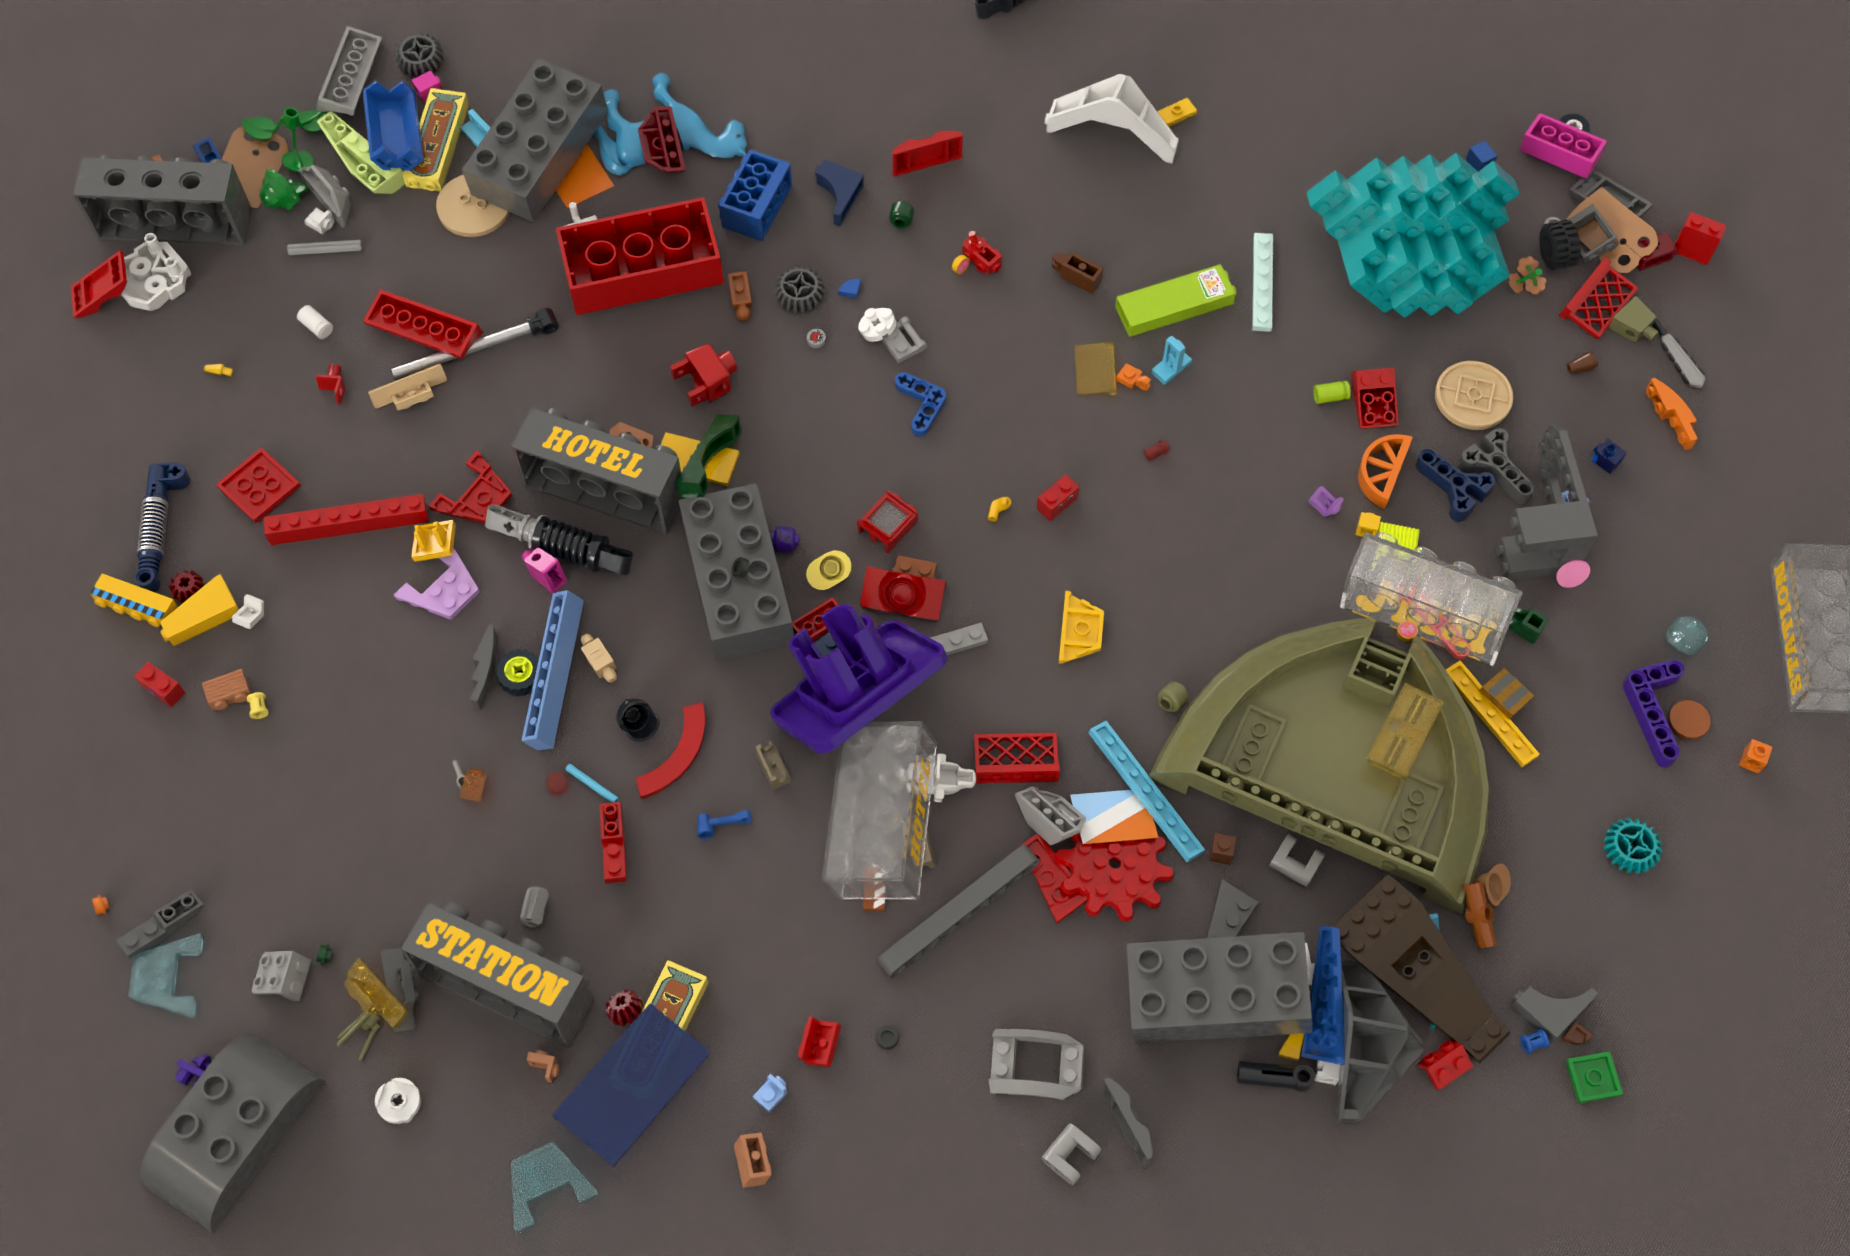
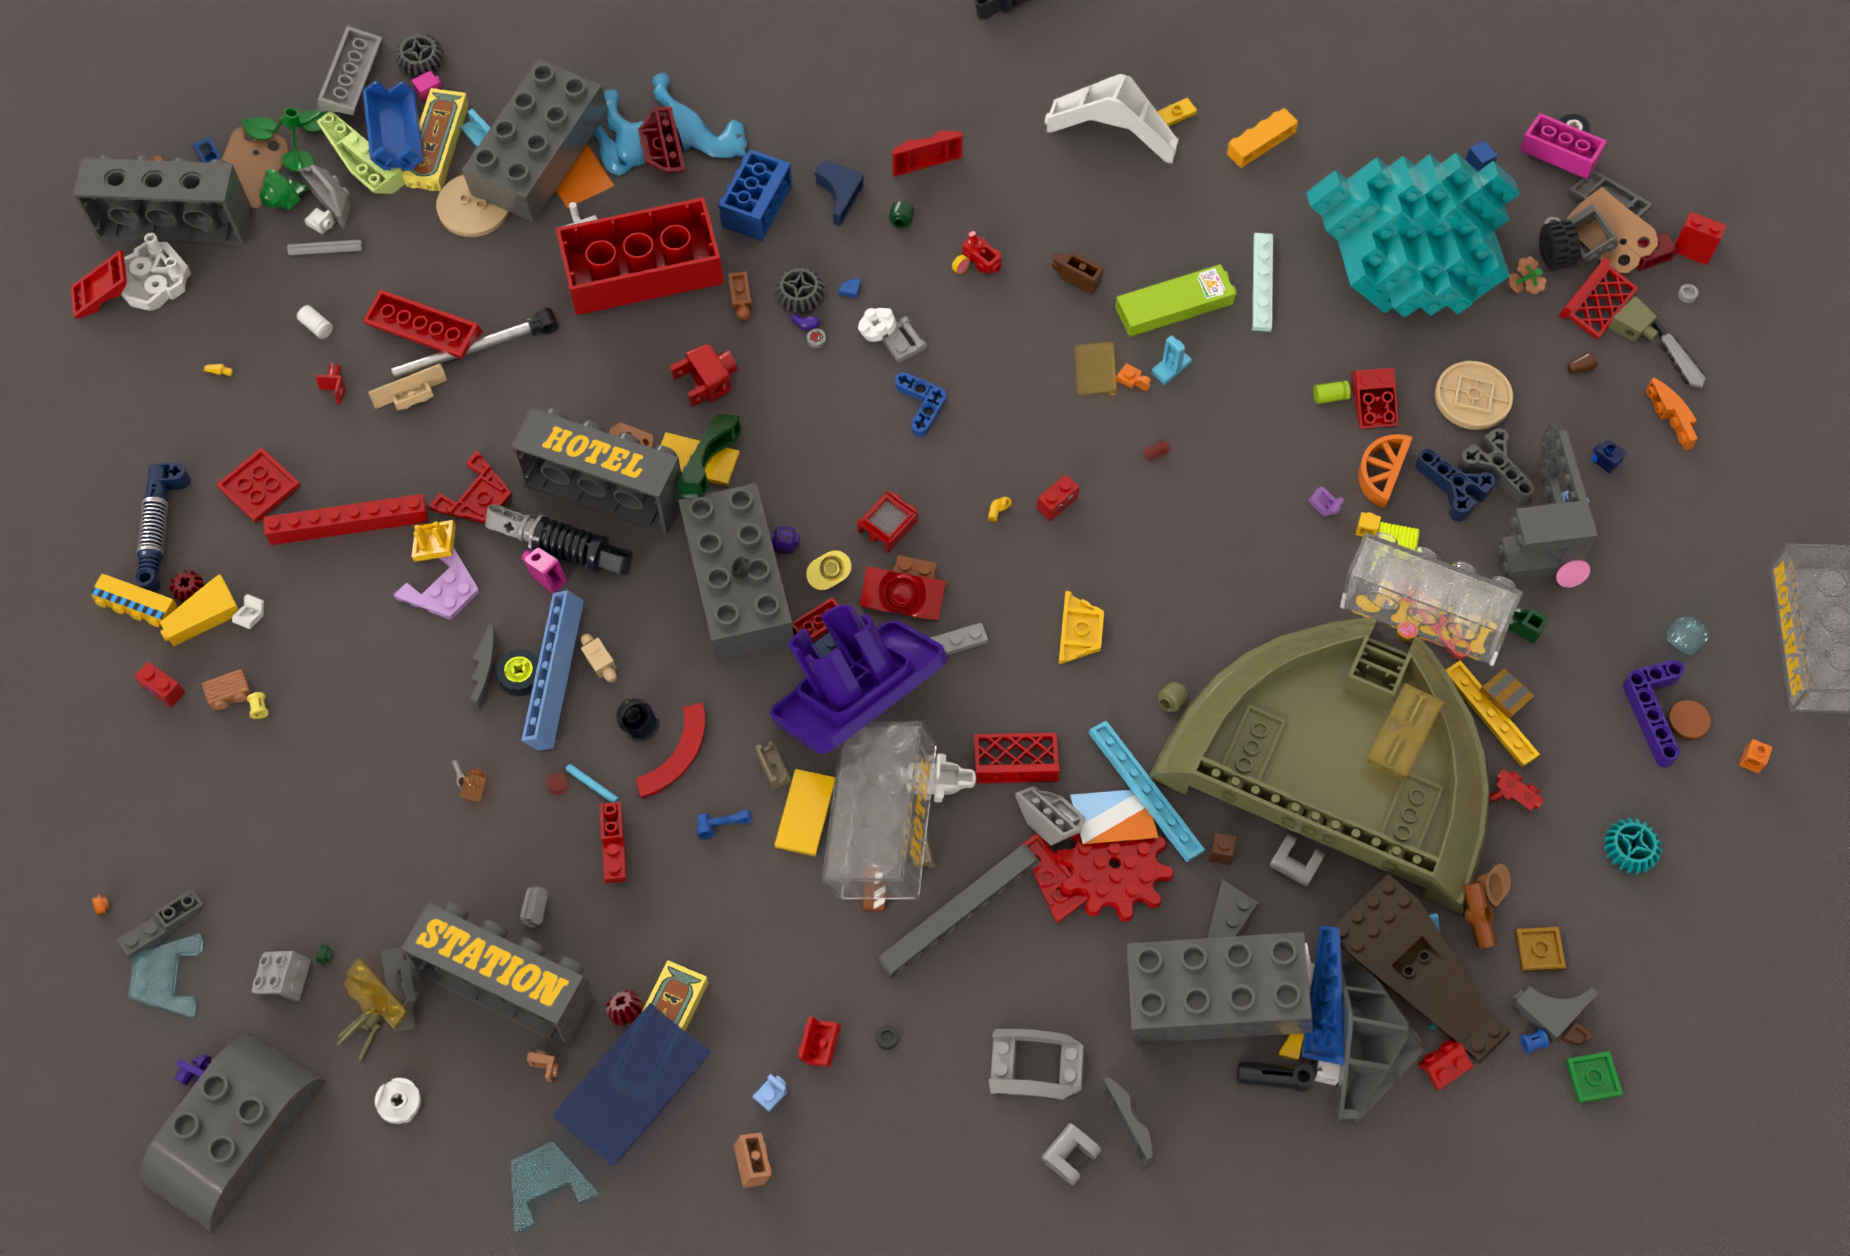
none -> yellow tile [775,769,836,857]
none -> dark purple arm [791,313,820,330]
none -> light orange brick [1227,108,1298,168]
none -> red brick [1490,769,1545,811]
none -> pearl gold tile [1514,927,1566,972]
none -> light grey tile [1678,284,1699,303]

